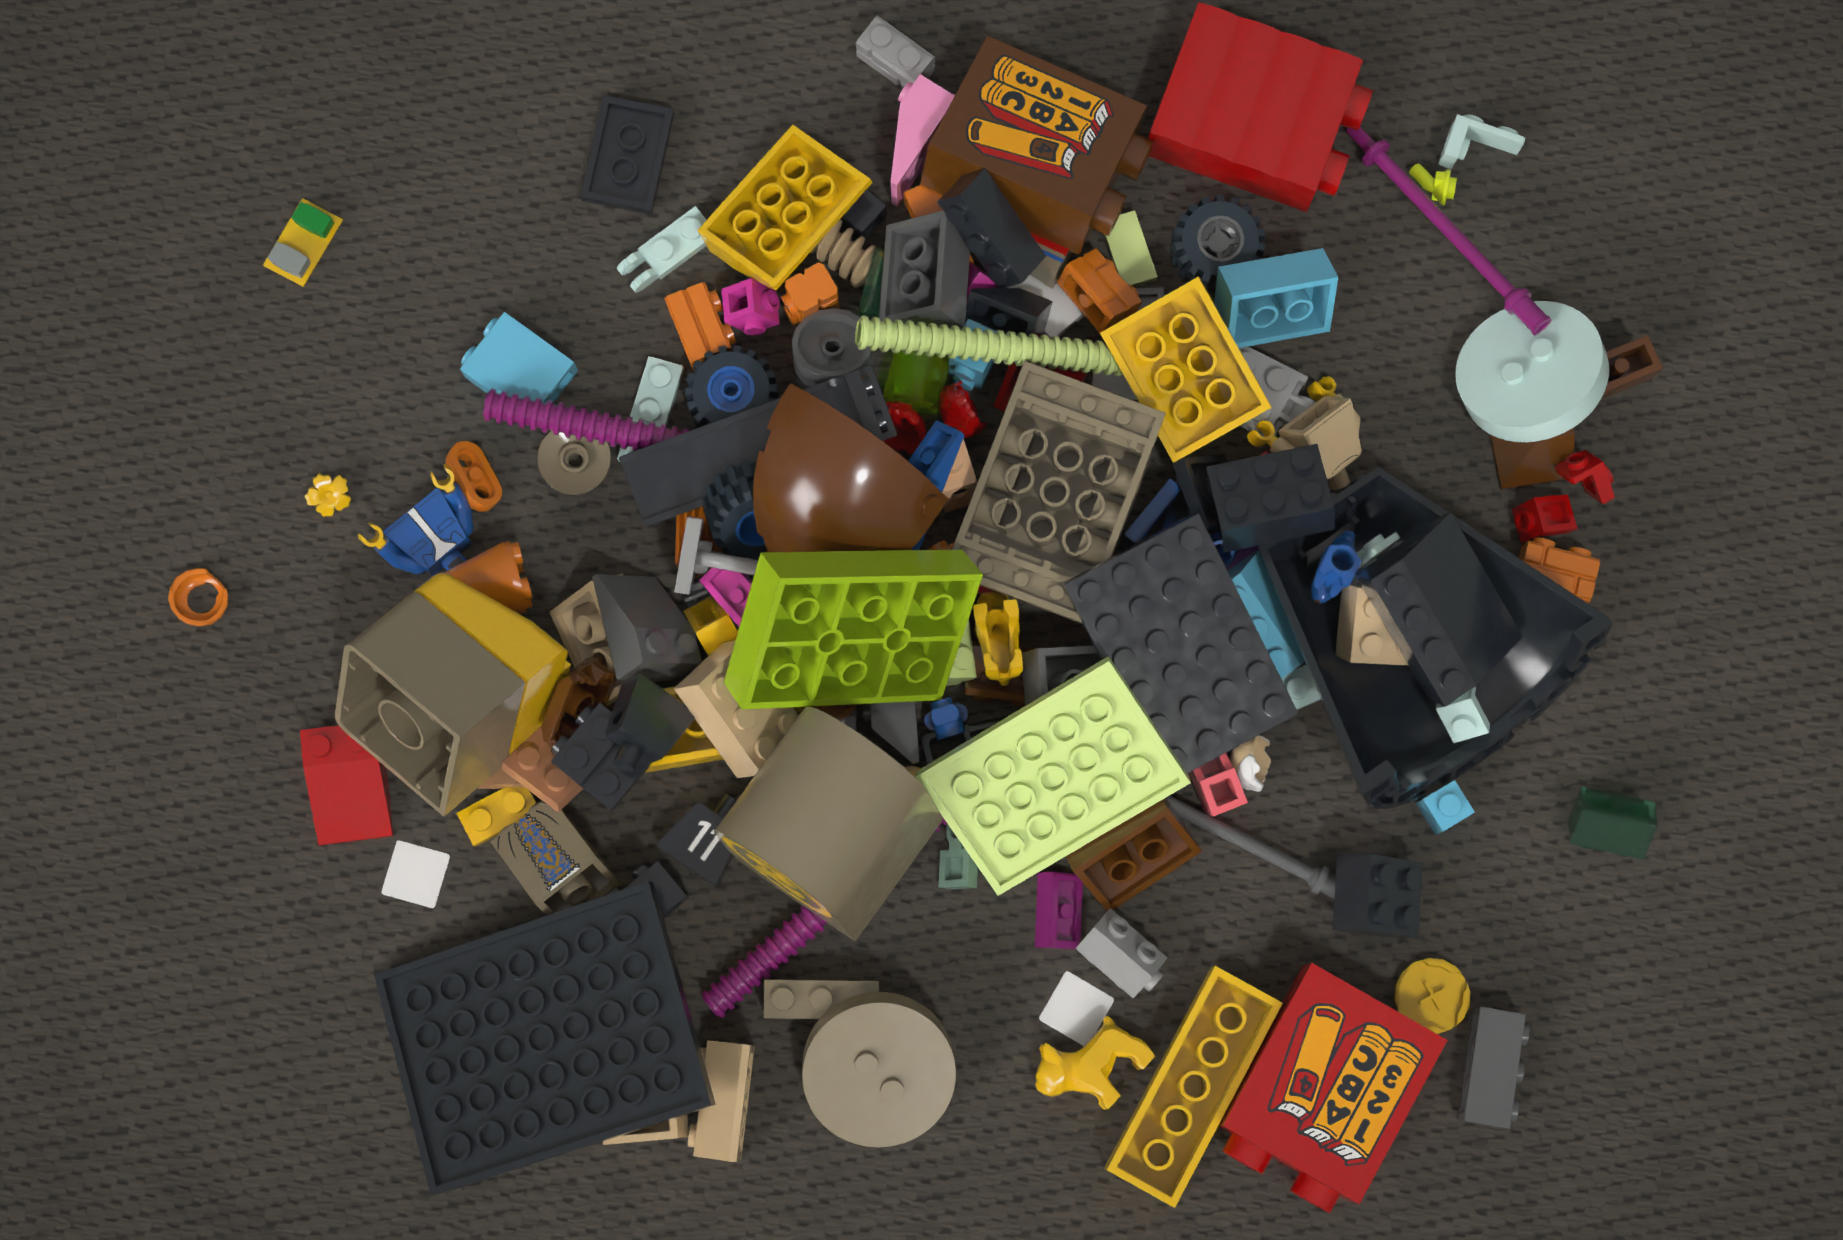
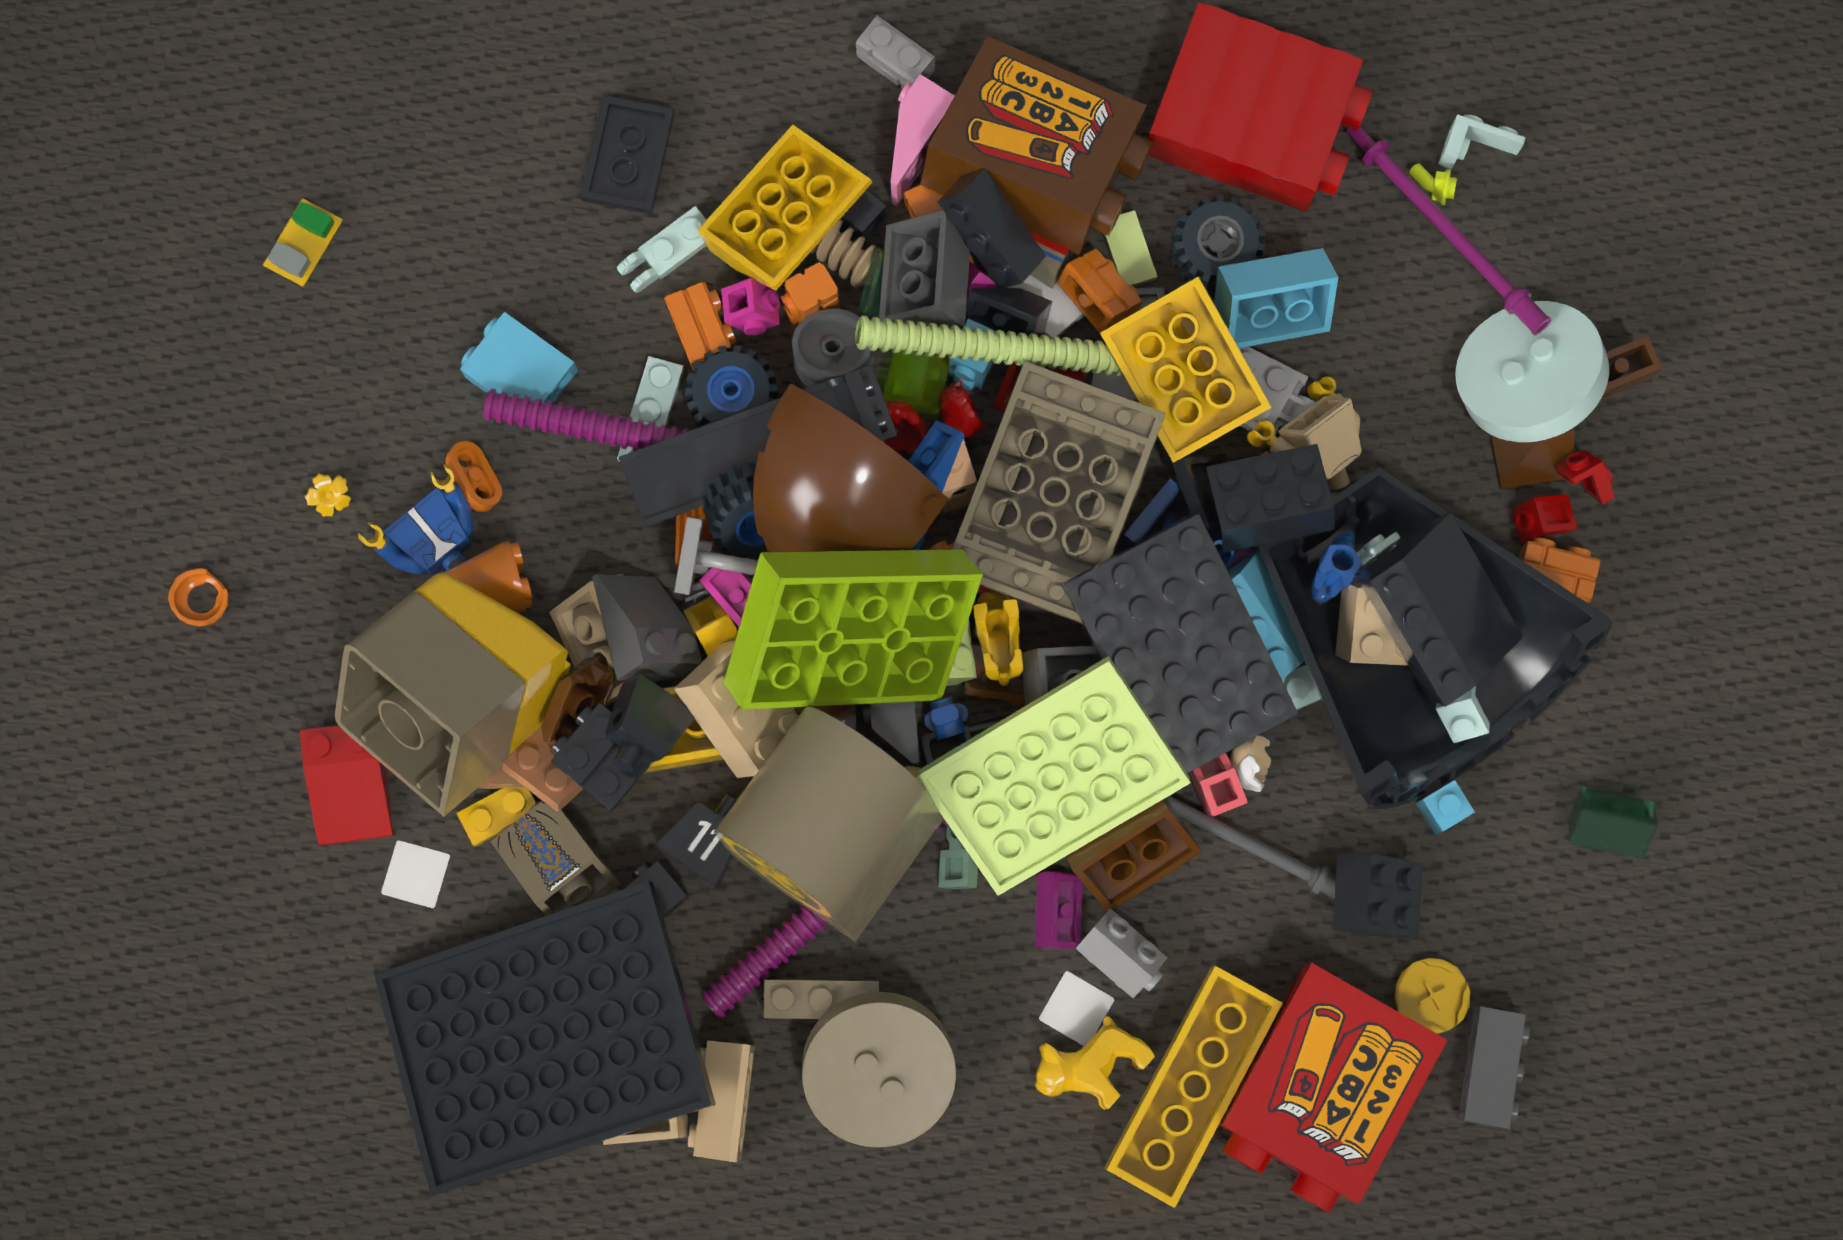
dark tan dish [537,431,611,495] -> none

